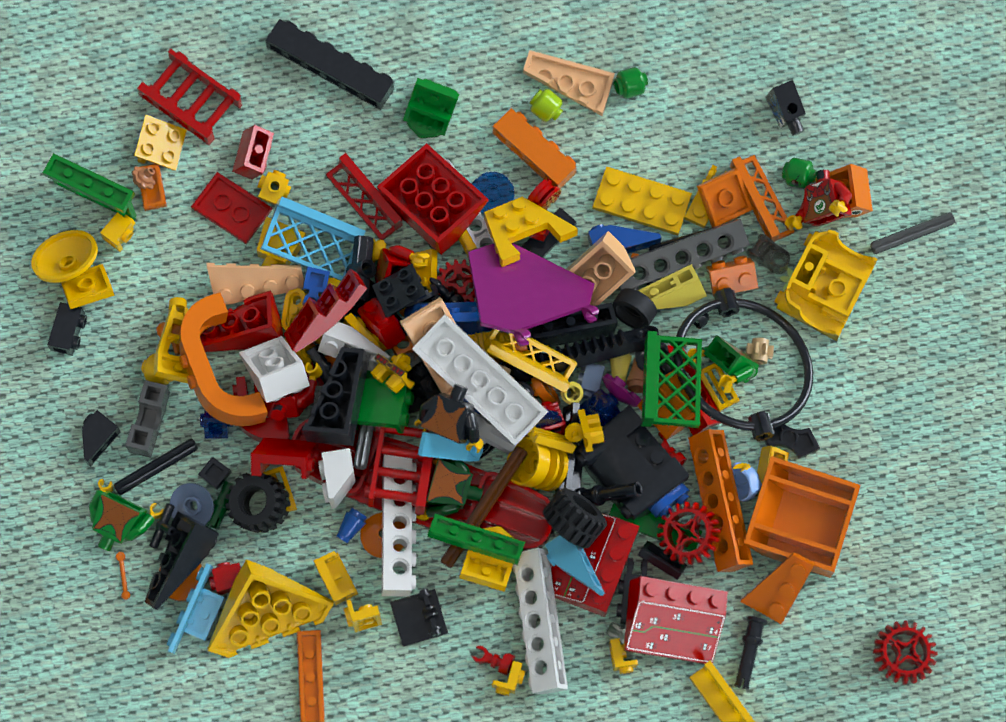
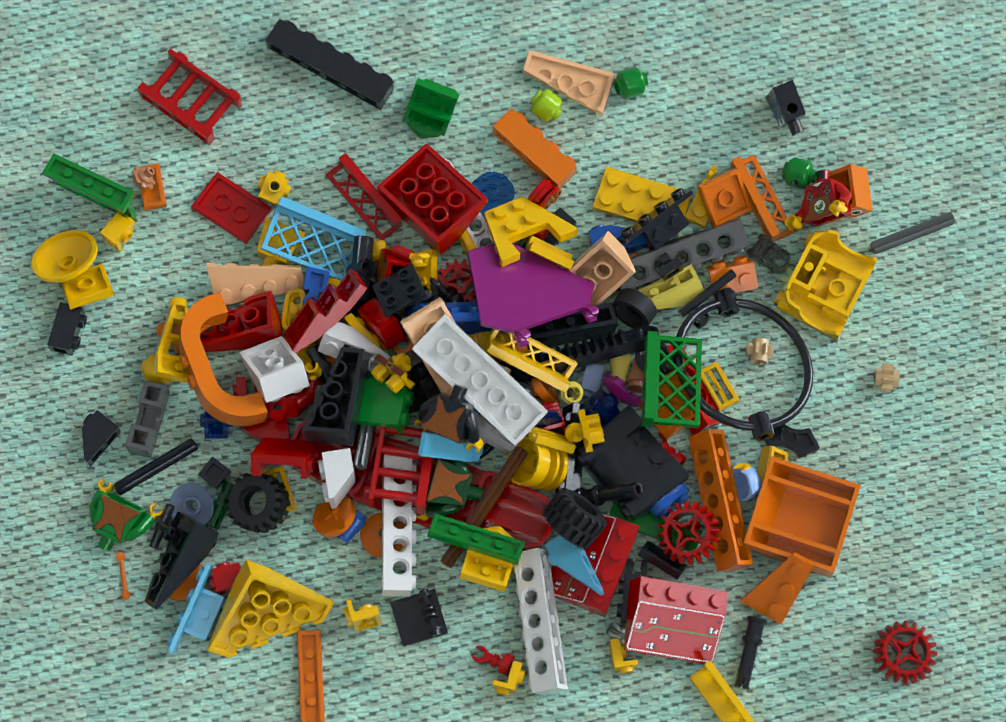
yellow hinge [134,114,187,171] -> none
red brick [232,125,274,180] -> none
yellow hinge [313,551,358,606] -> none
green torso [687,335,759,393] -> none
none -> orange tile [312,496,356,538]
none -> yellow slope [525,236,575,270]
none -> black bracket [617,188,694,250]
none -> black tile [659,252,683,282]
none -> black bar [678,269,737,318]
none -> tan gear [874,363,900,393]

